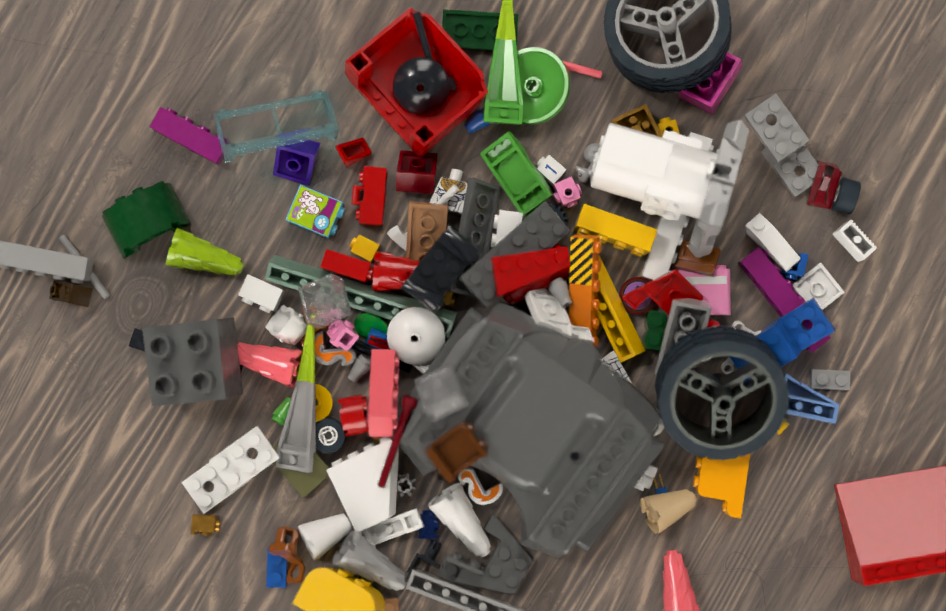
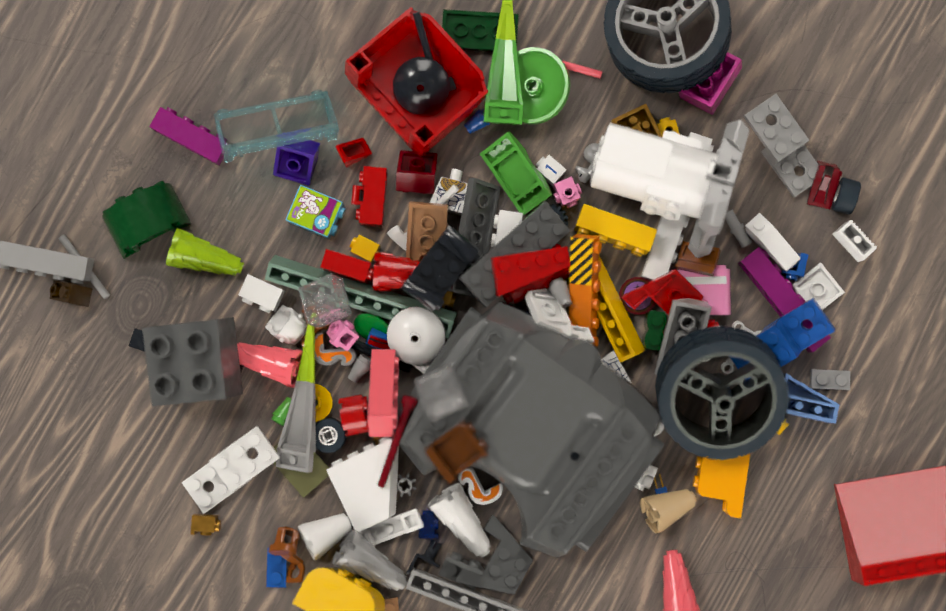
none -> light grey pin [724,209,752,248]

